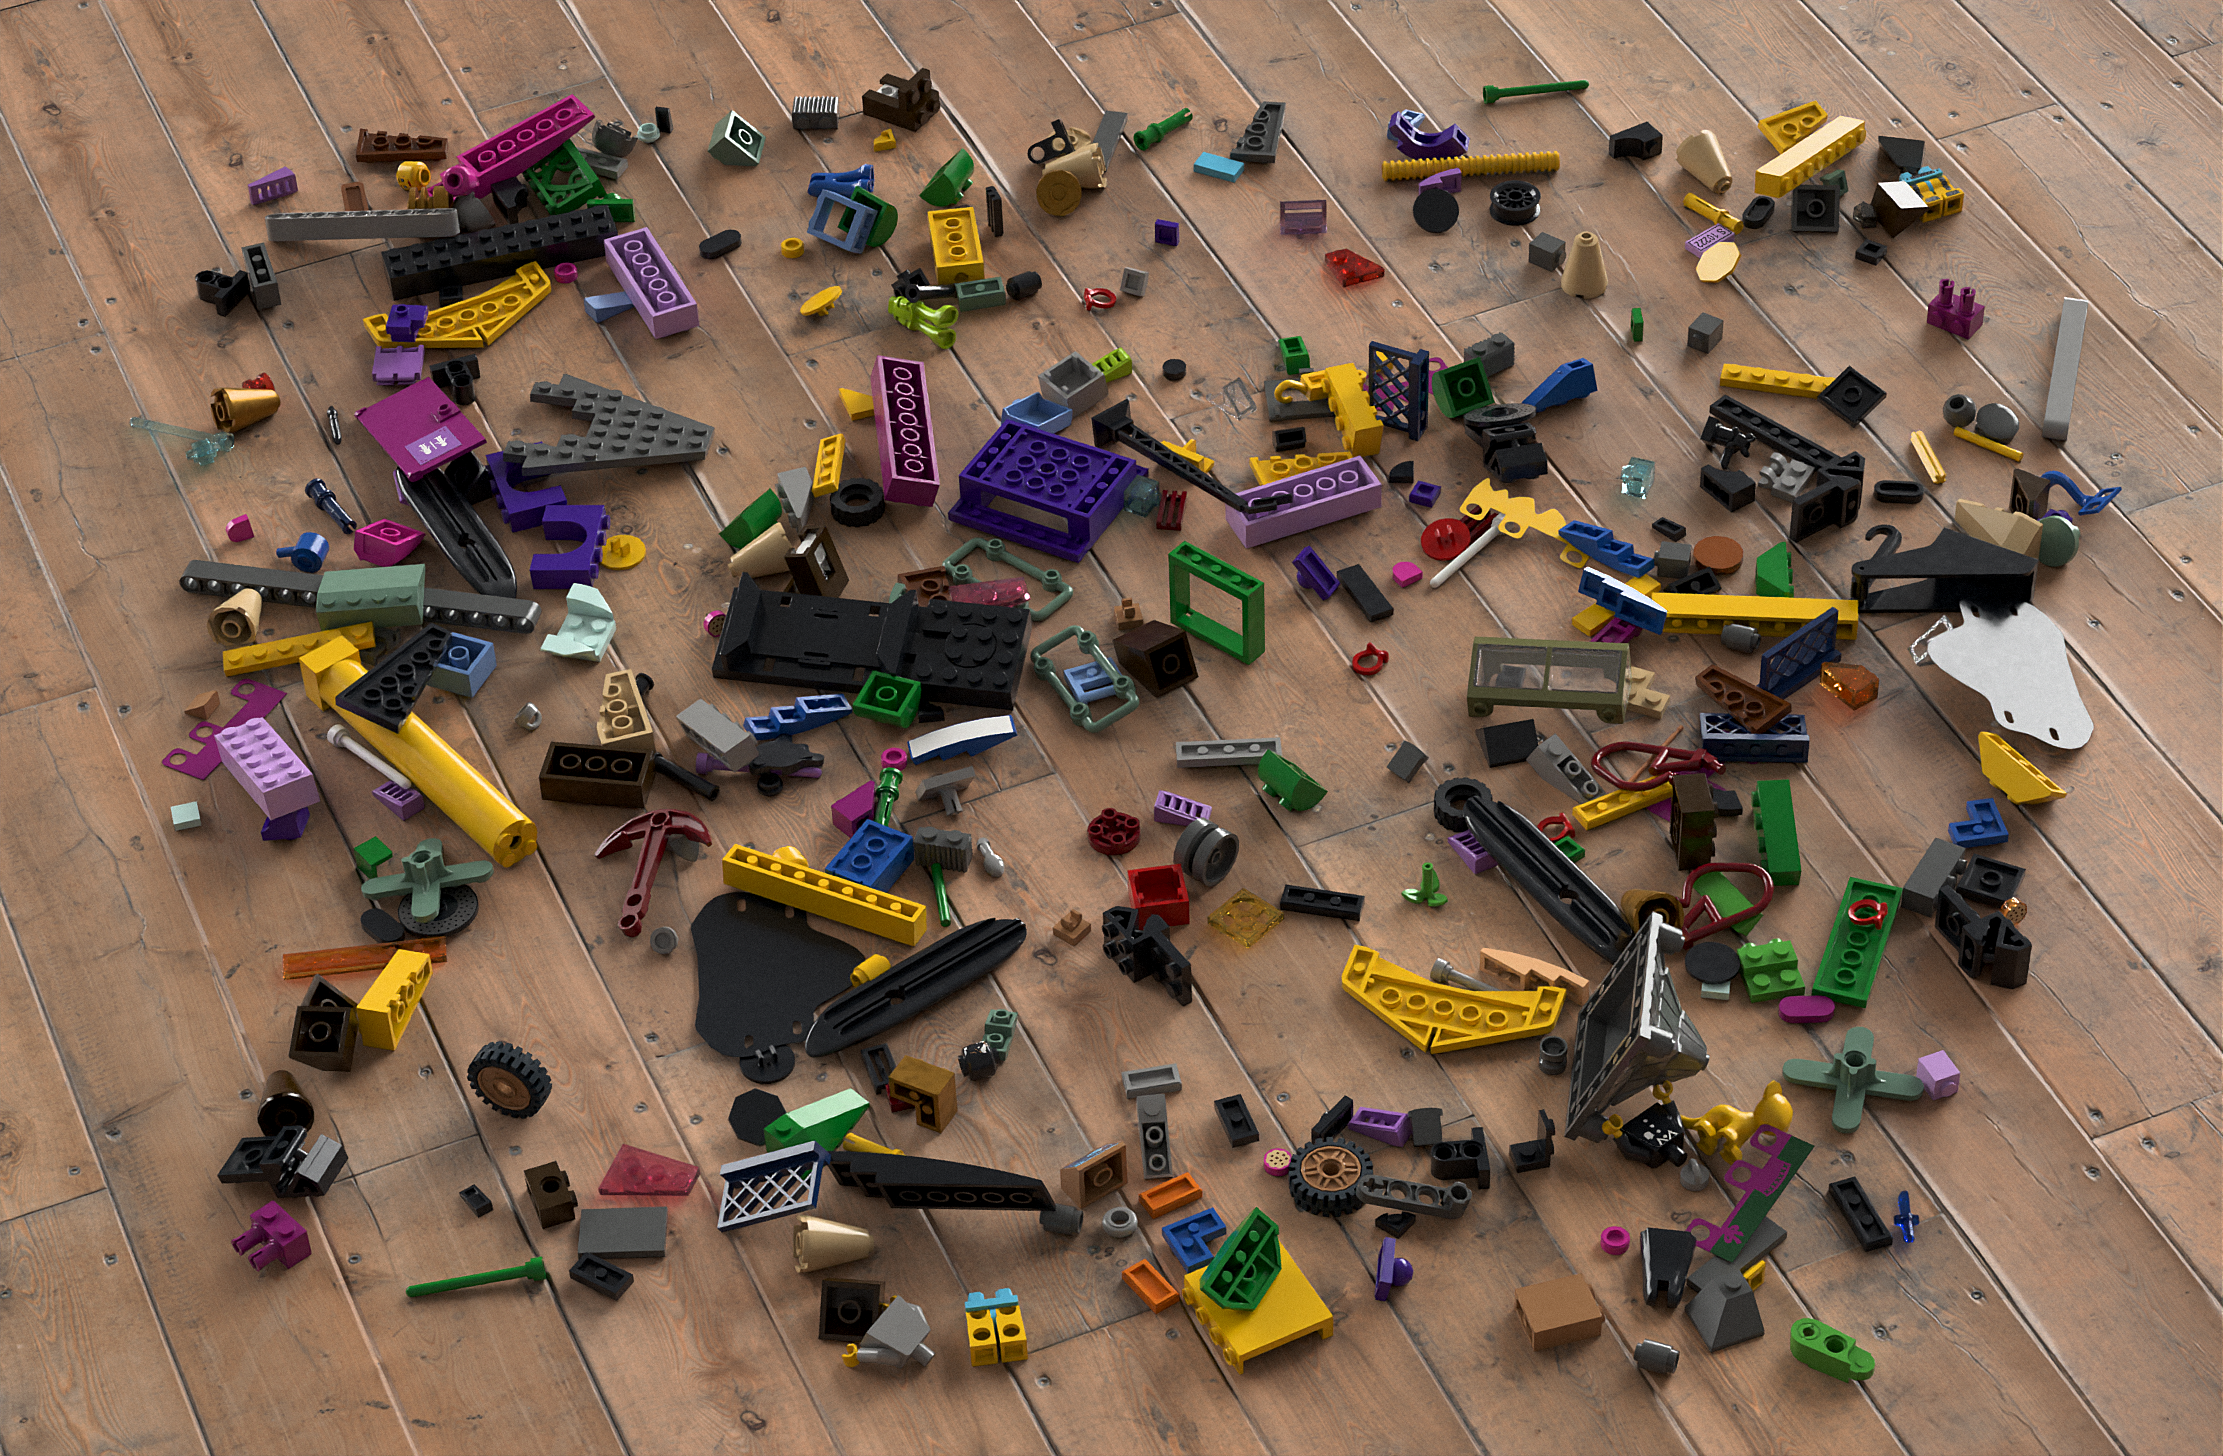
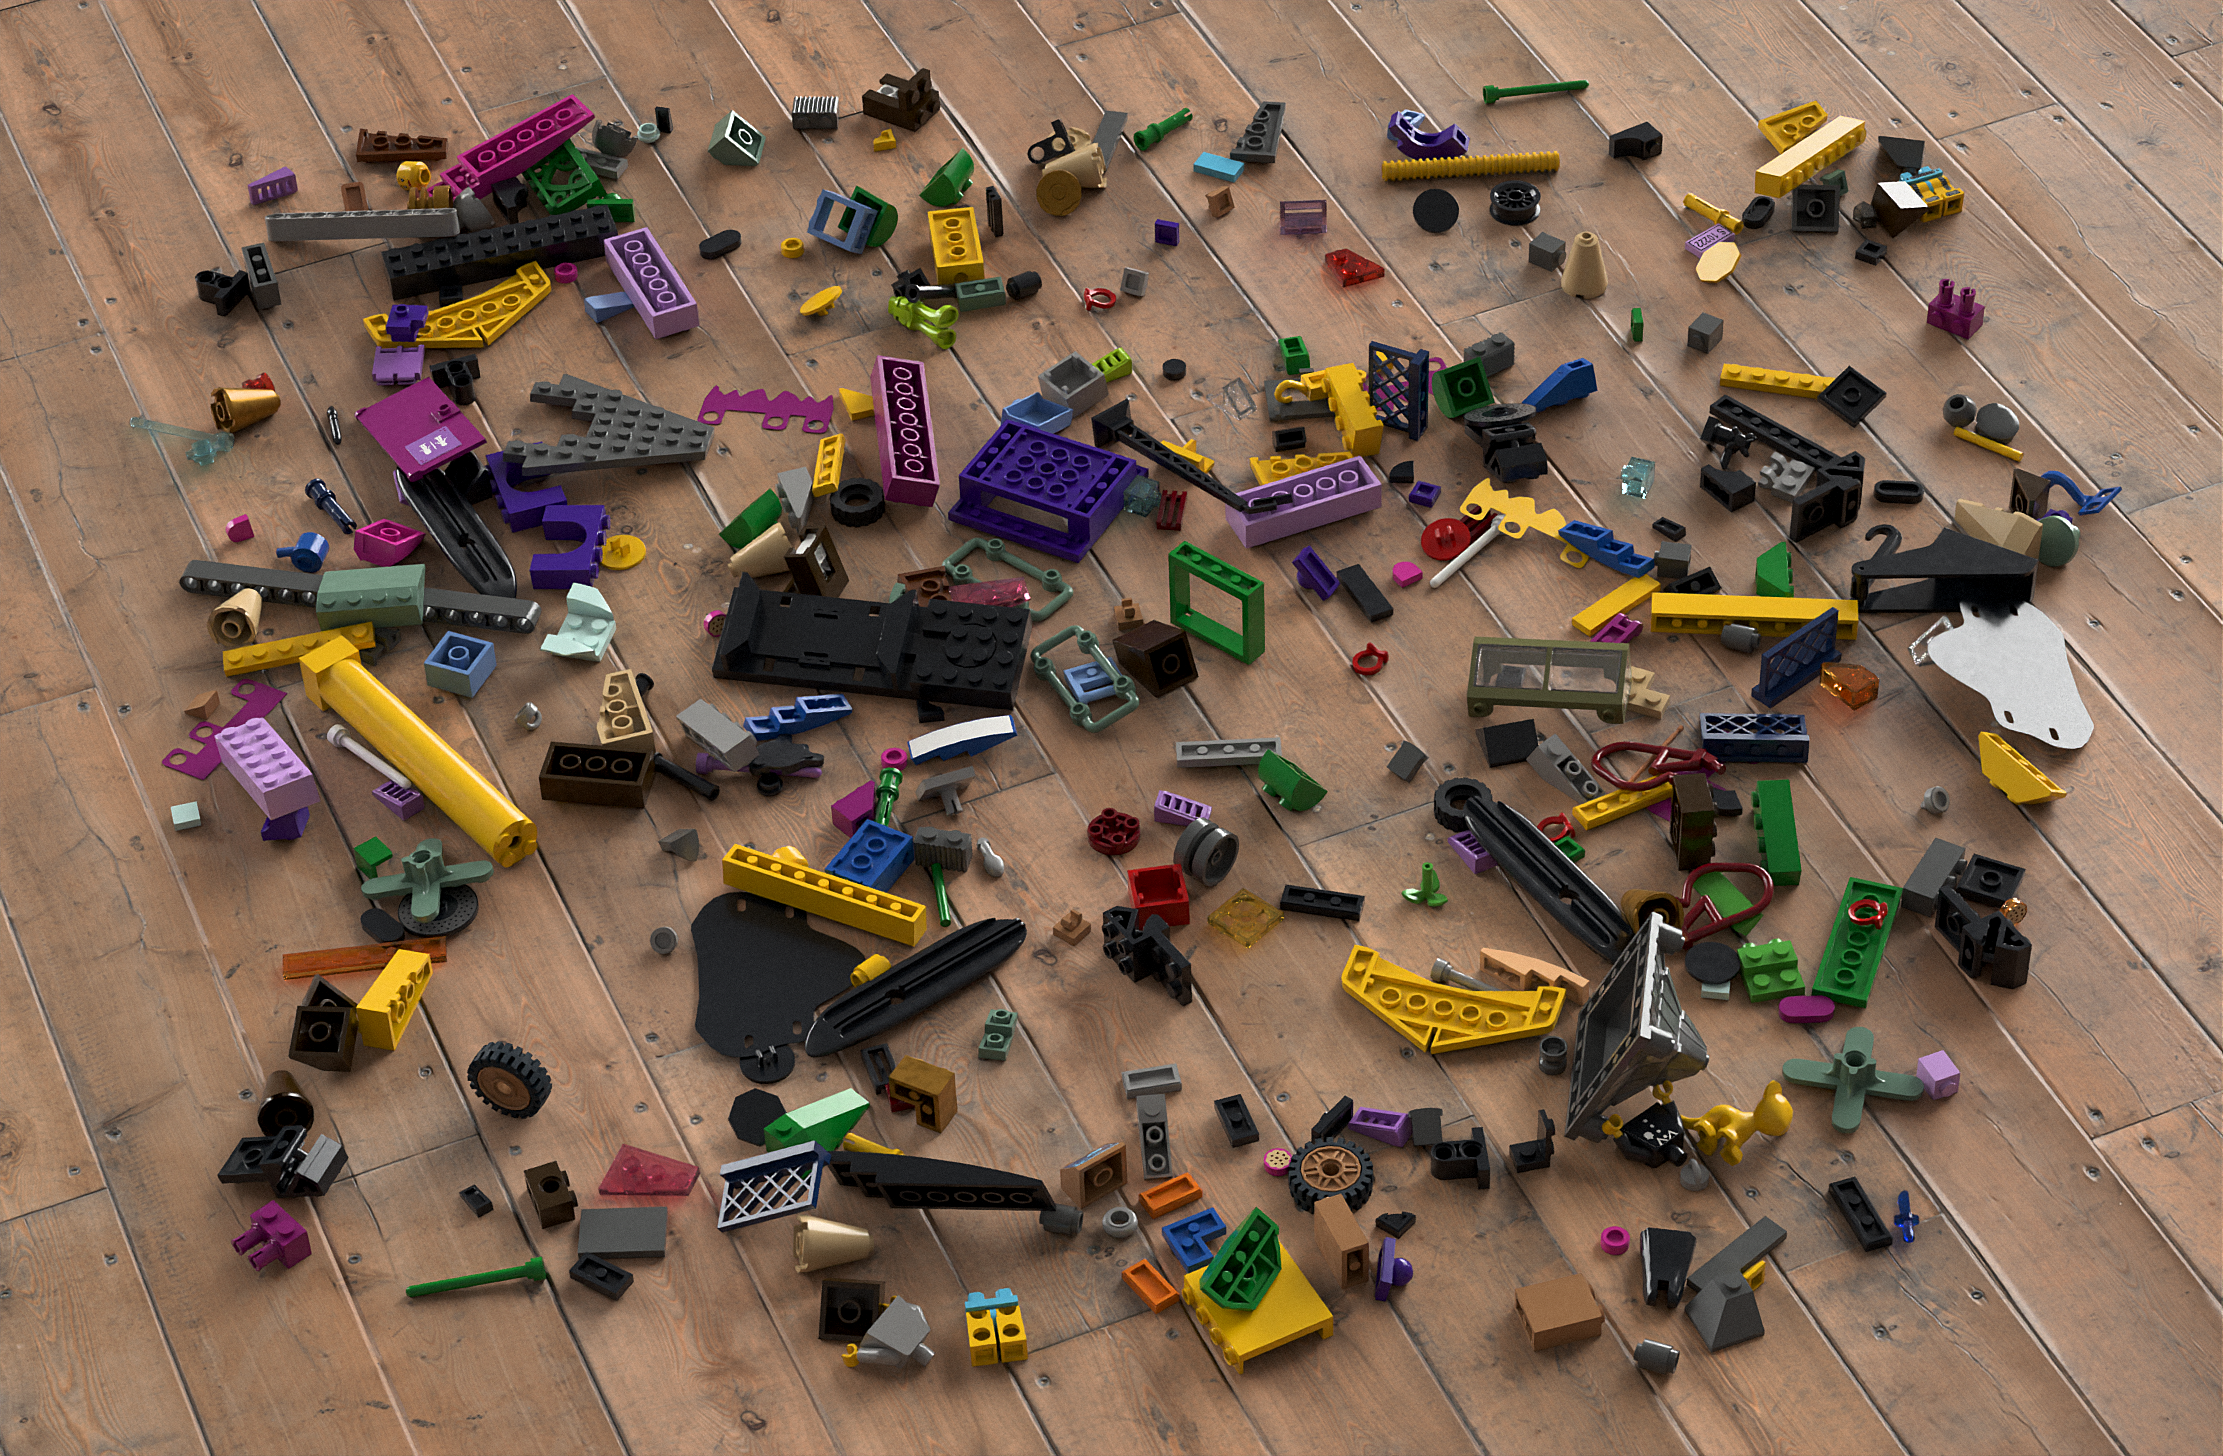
black wing [335,623,452,734] -> none
dark pink head [443,166,477,196] -> none
dark red piece [594,809,712,937] -> none
blue piece [808,164,875,199] -> none
green brick [852,670,921,728] -> none
black head [958,1041,1001,1081] -> none
dark grey beam [1356,1174,1472,1219] -> none
medium lavender slope [1419,168,1461,195] -> none
blue slope [1578,567,1668,635] -> none
tan cone [1676,130,1733,193] -> none
piece [1685,1124,1815,1263] -> none
dark orange tile [1693,536,1744,575] -> none
reddish brown wing [1695,664,1792,734] -> none
bright green piece [1790,1318,1875,1383] -> none
yellow axle [1910,430,1946,484] -> none
blue plate [1948,798,2009,848] -> none
light grey beam [2042,297,2089,441] -> none
none -> magenta piece [697,385,834,433]
none -> medium nougat tile [1205,186,1235,217]
none -> medium nougat brick [1314,1194,1369,1289]
none -> light grey tile [1920,786,1950,814]

